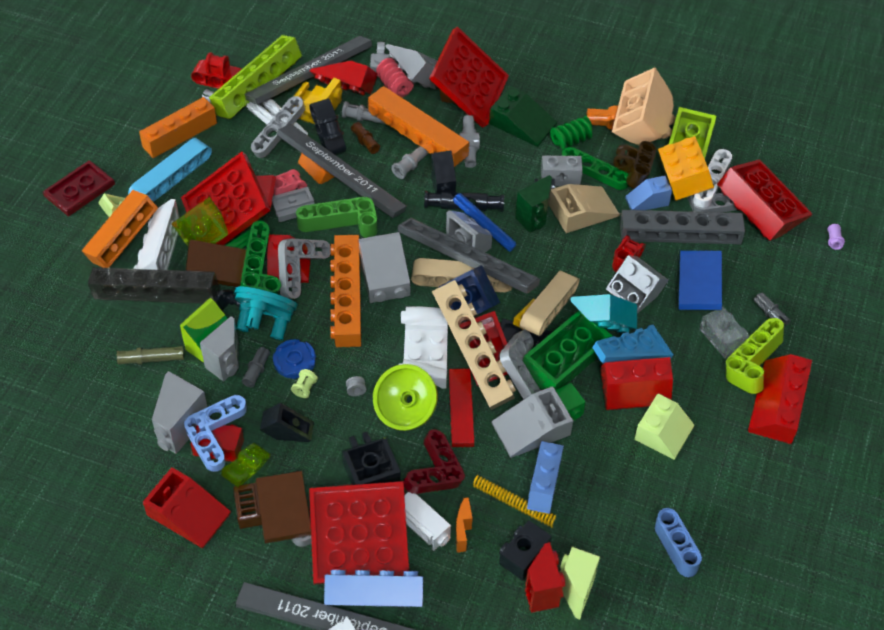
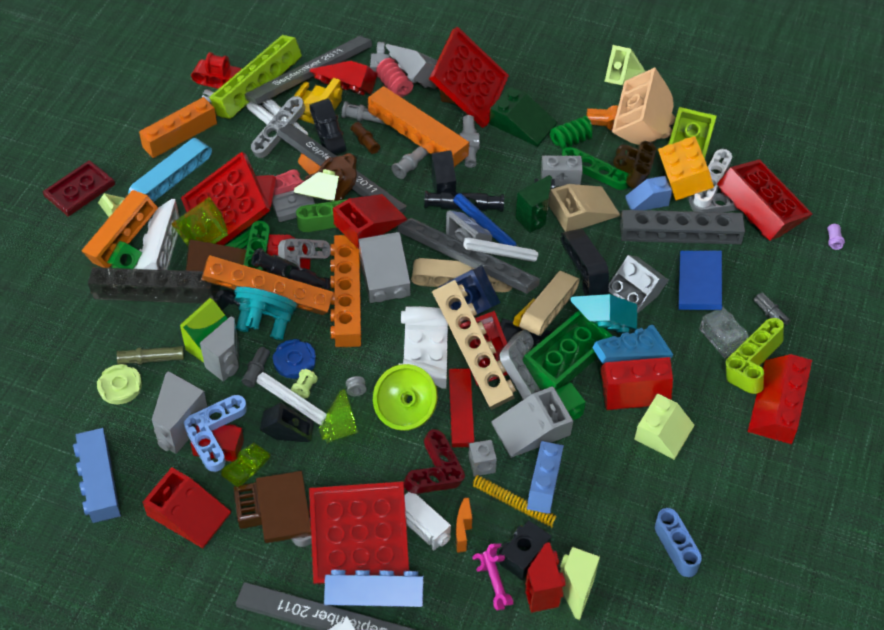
black hinge [342,432,401,485] -> none
red piece [612,235,645,272] -> none
none -> medium blue brick [73,428,121,523]
none -> yellowish green tile [97,364,142,405]
none -> green brick [107,241,142,275]
none -> orange brick [201,255,333,315]
none -> black piece [251,248,331,290]
none -> white axle [256,372,329,426]
none -> yellowish green slope [294,170,339,201]
none -> reddish brown tile [305,153,357,202]
none -> clear neon green slope [319,389,358,444]
none -> red slope [333,194,407,249]
none -> white axle [463,237,539,262]
none -> light grey brick [468,440,497,477]
none -> dark pink bar [473,544,513,611]
none -> black beam [561,228,609,296]
none -> yellowish green slope [605,45,646,85]

